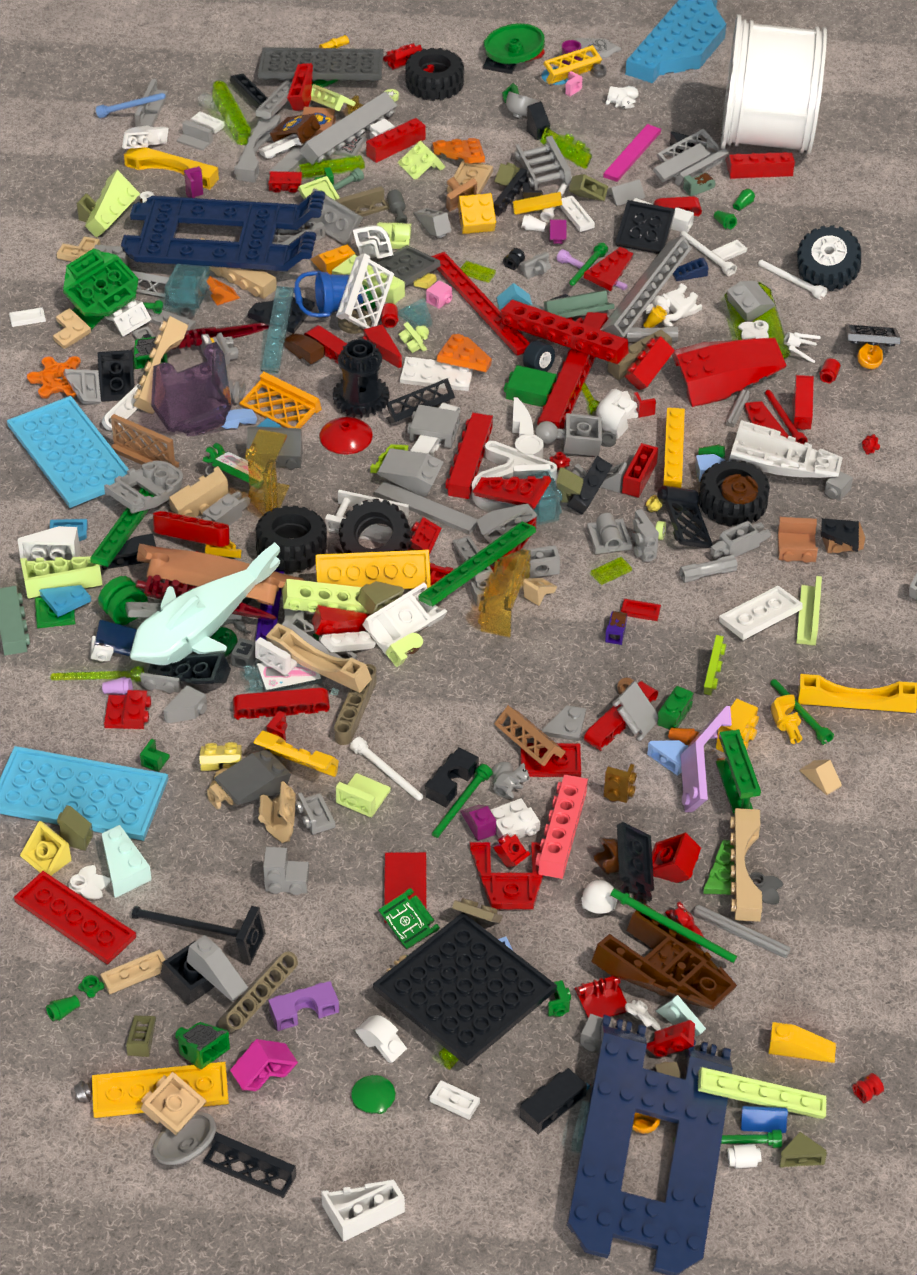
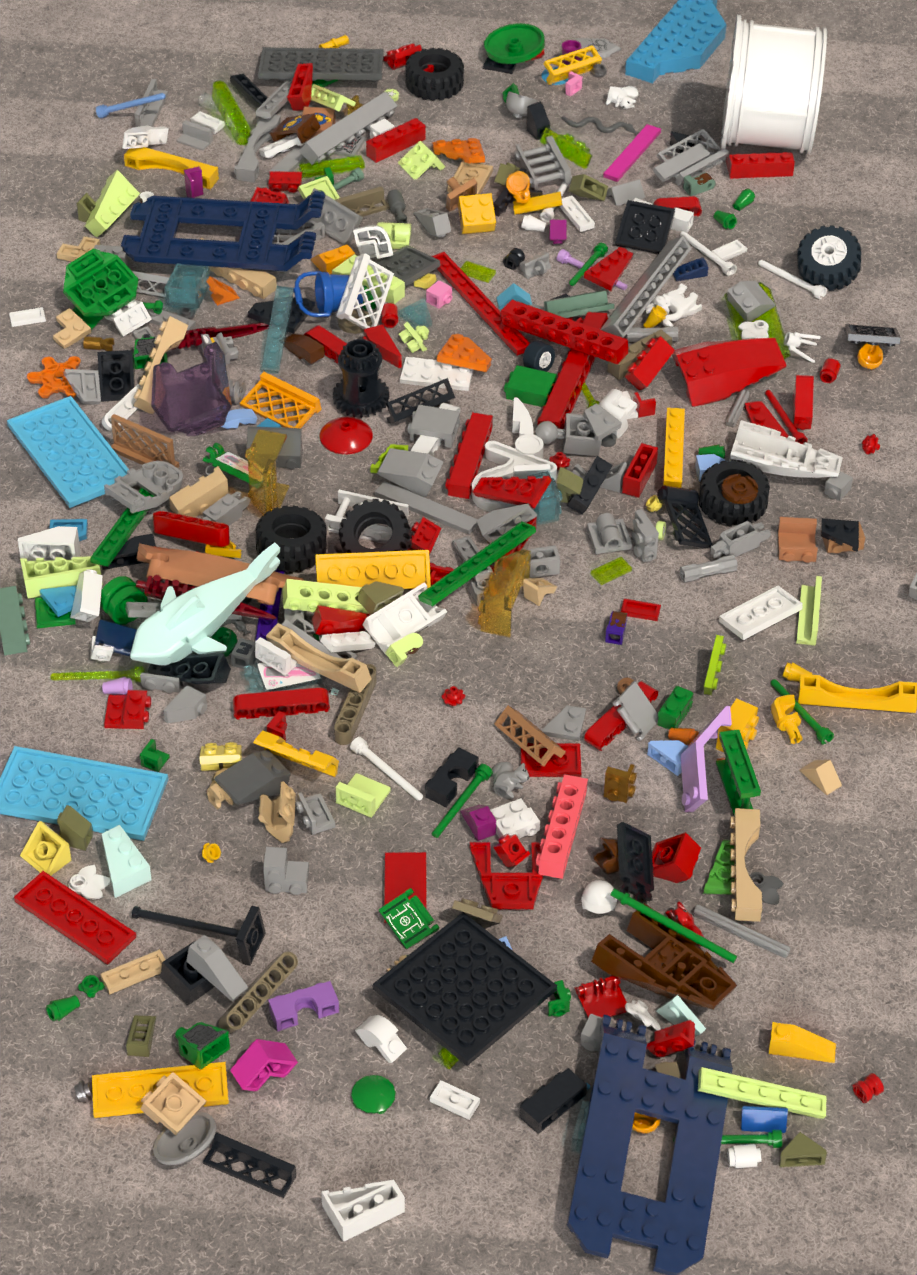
none -> white slope [70,569,103,622]
none -> pearl gold bar [83,337,115,351]
none -> yellow plate [202,843,221,863]
none -> red bracket [251,187,289,204]
none -> red plant [441,686,466,706]
none -> light orange hair [506,171,530,204]
none -> dark grey animal [562,116,640,135]
none -> light grey wing [583,403,622,442]
none -> yellow cone [782,662,812,682]

